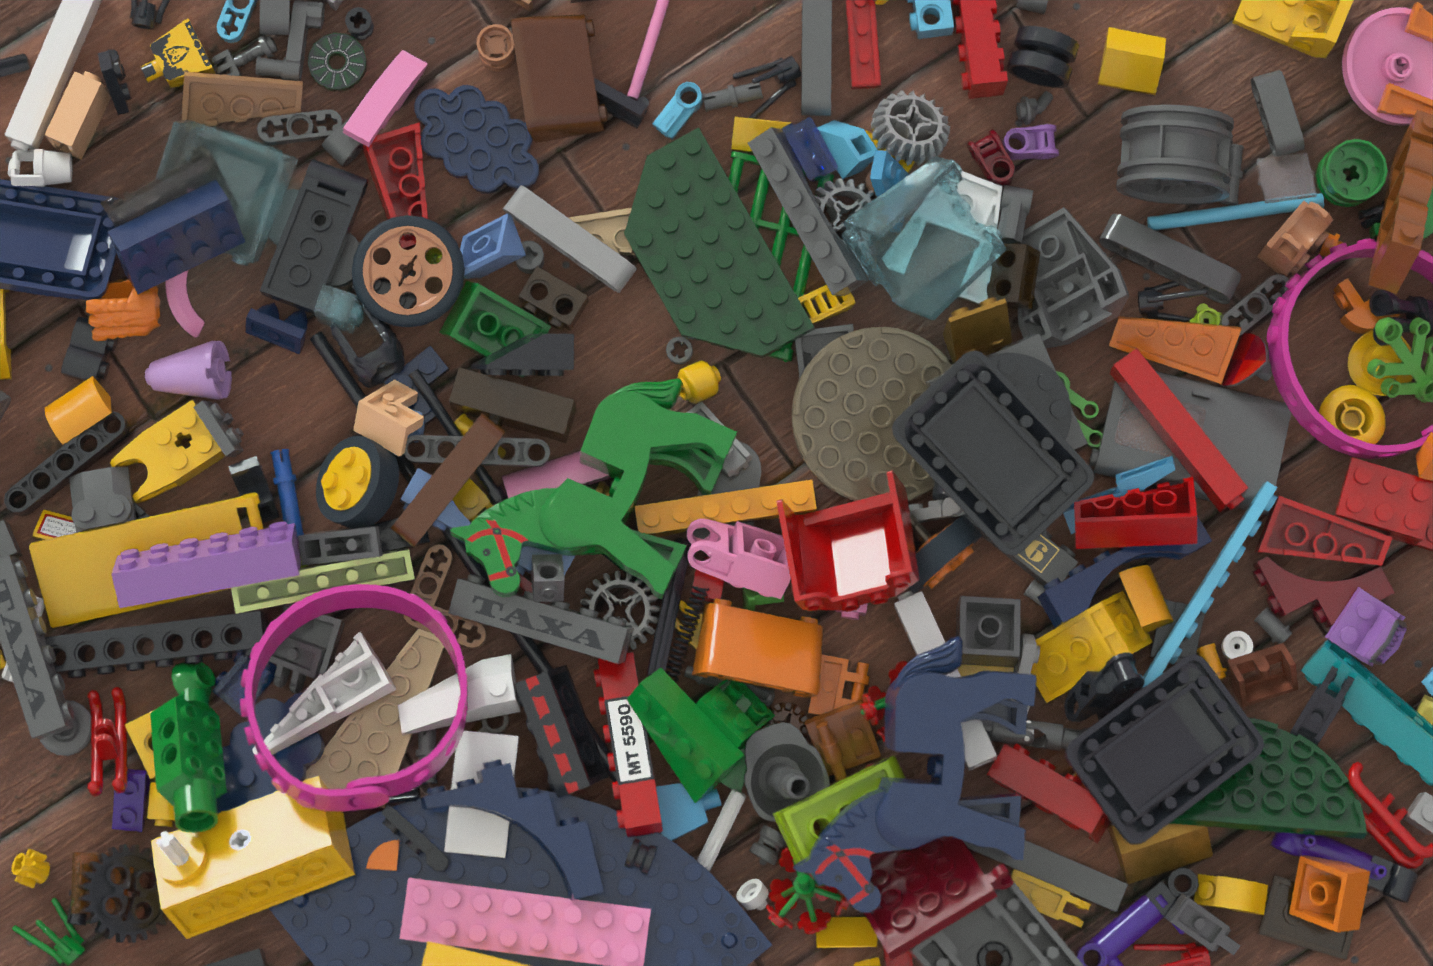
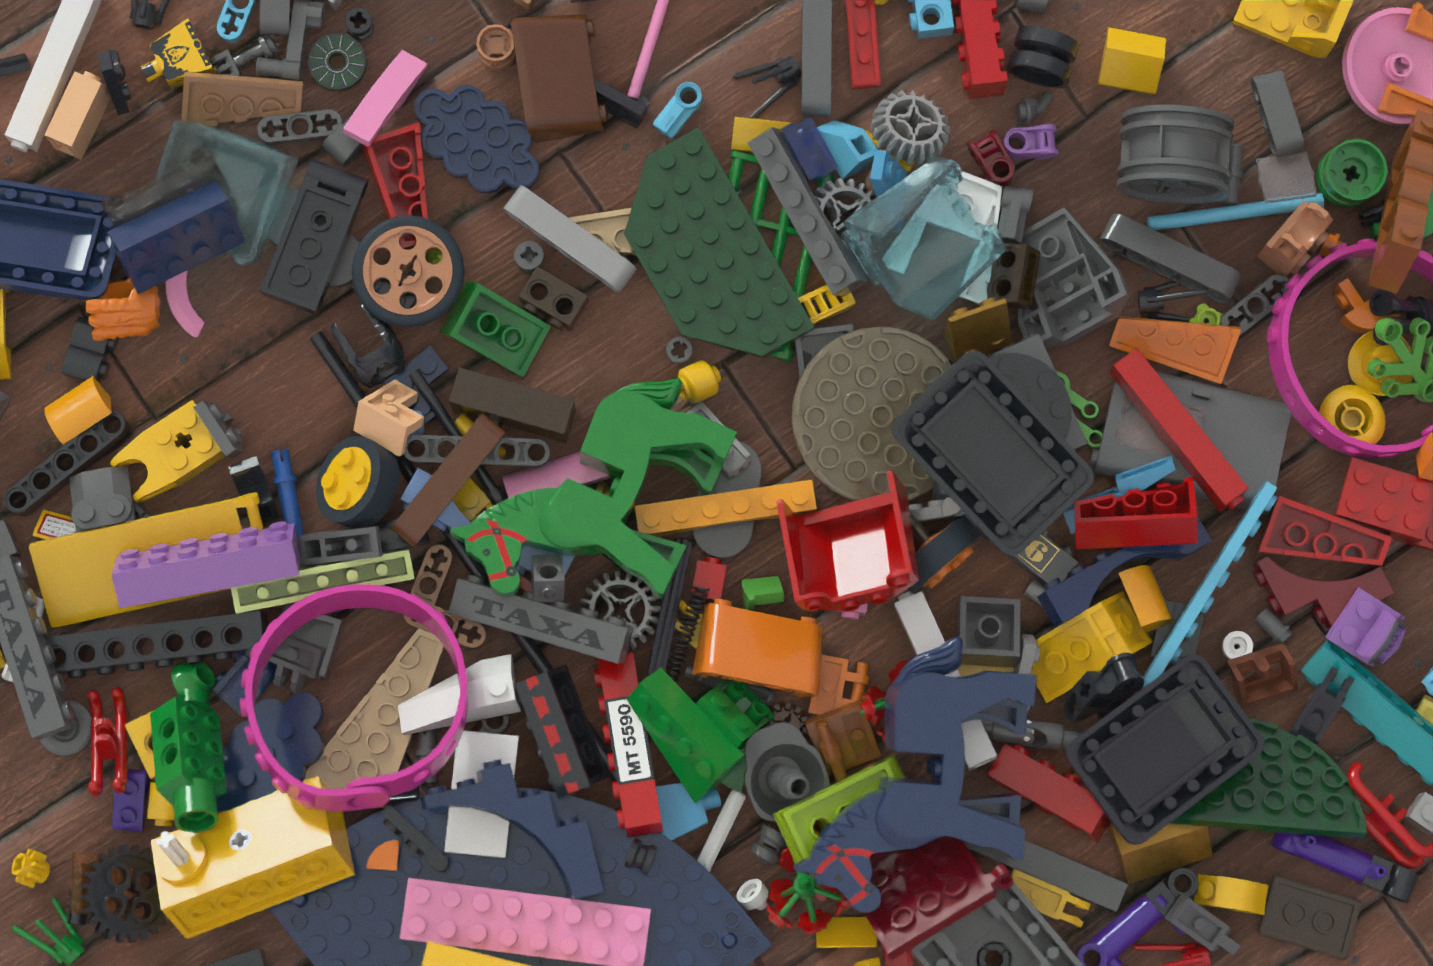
white piece [8,149,72,187] -> none
lavender cone [145,341,232,400] -> none
dark blue tile [245,303,308,354] -> none
white wedge [252,632,397,755] -> none
clear light blue brick [313,284,365,334] -> none
medium blue slope [460,213,526,279] -> none
black slope [471,334,574,376] -> none
bright pink brick [687,519,791,599] -> none
dark grey pin [702,82,763,112] -> none
light orange pin [1197,643,1227,680] -> none
shield [1218,333,1272,387] -> none
orange slope [1289,855,1370,932] -> none

